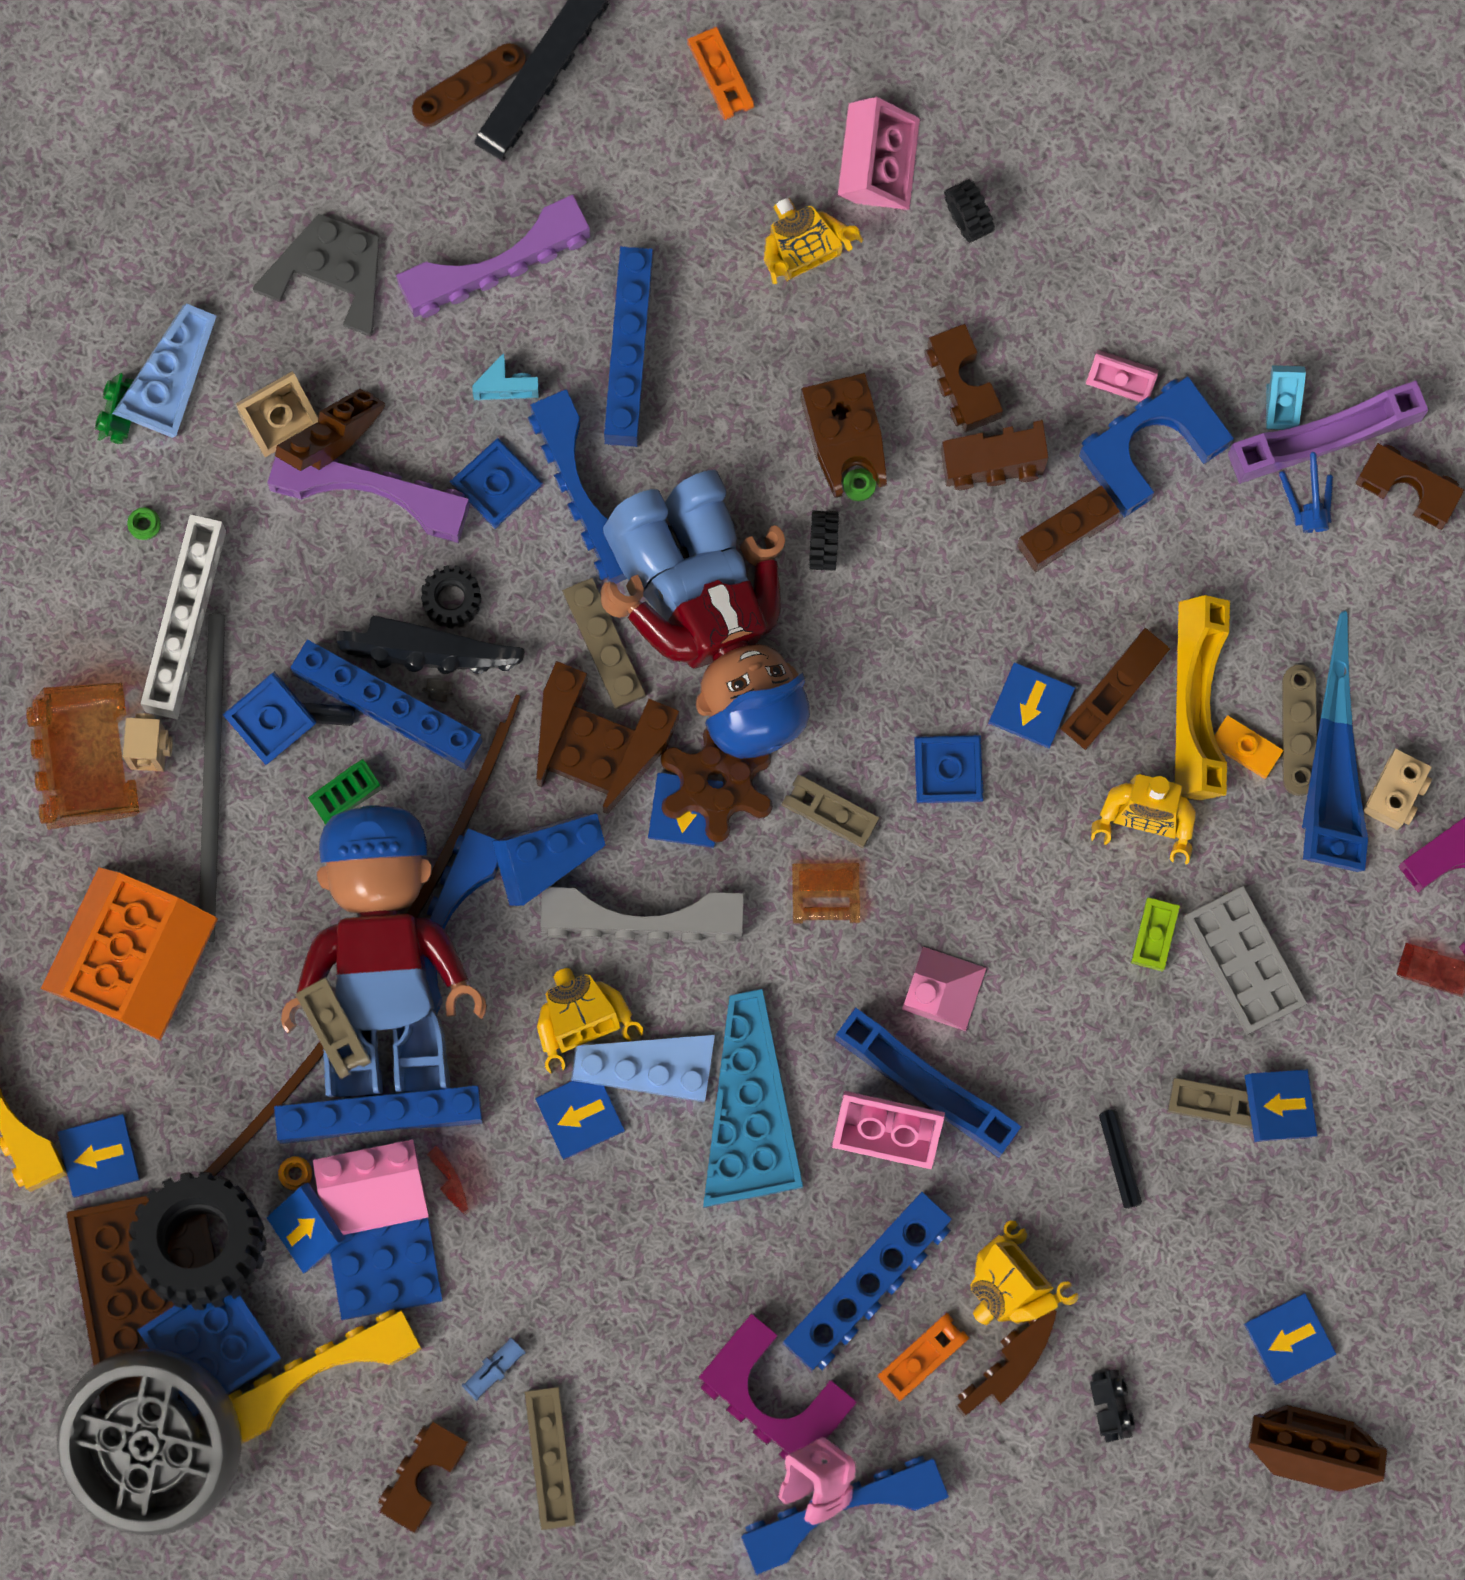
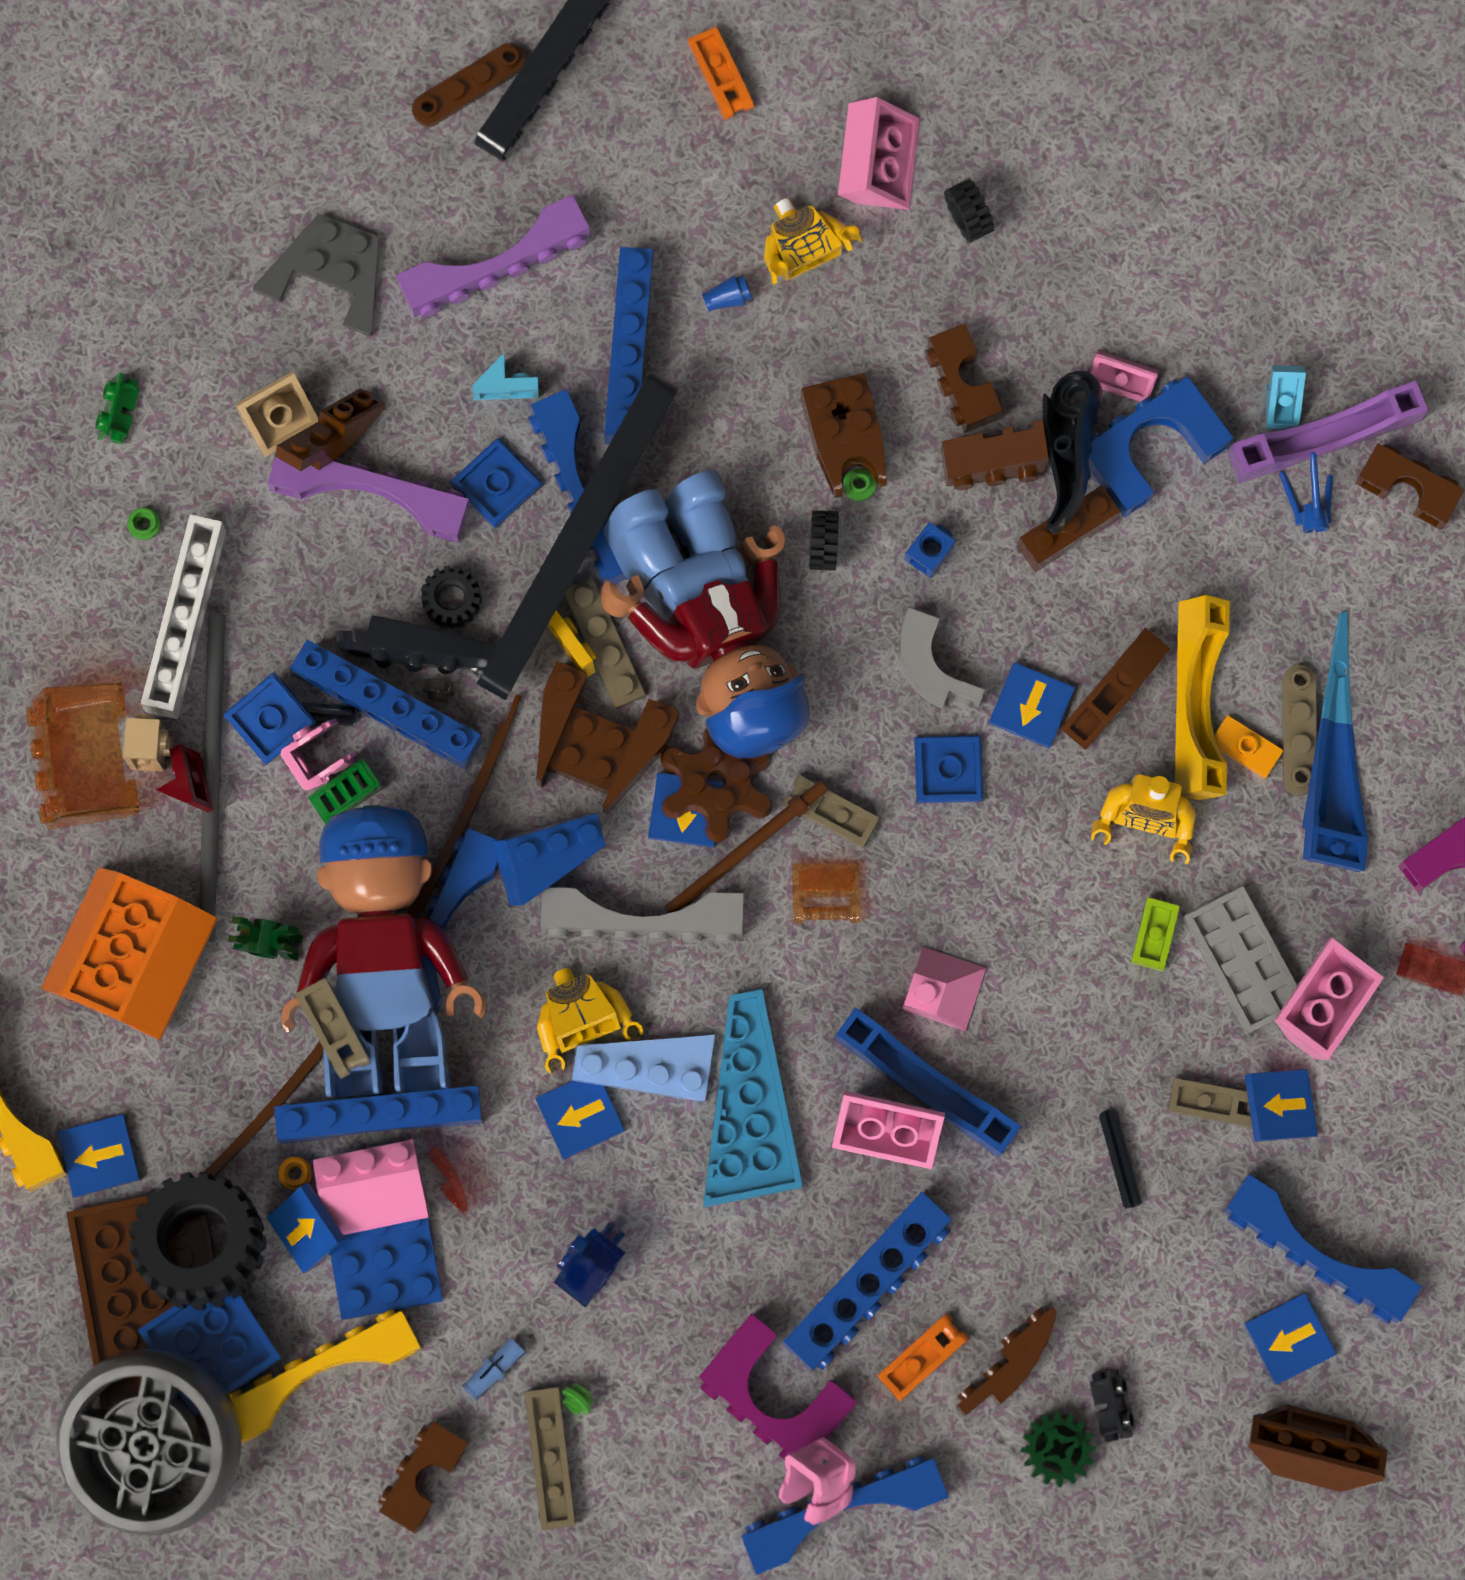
light blue wing [112,304,216,438] -> none
yellow torso [971,1220,1079,1325] -> none
tan brick [1363,749,1432,830] -> none
none -> dark red slope [157,744,213,813]
none -> dark green pin [228,917,303,961]
none -> bright pink piece [281,718,359,790]
none -> black beam [477,372,679,700]
none -> yellow plate [548,610,596,678]
none -> clear blue brick [554,1222,626,1308]
none -> bright green plate [562,1383,594,1415]
none -> reddish brown bar [665,780,828,913]
none -> blue cone [702,274,752,312]
none -> light grey arch [899,608,985,710]
none -> blue brick [904,522,956,579]
none -> dark green gear [1020,1412,1096,1487]
none -> black animal [1043,371,1103,534]
none -> blue arch [1223,1174,1422,1324]
none -> bright pink slope [1275,938,1384,1060]

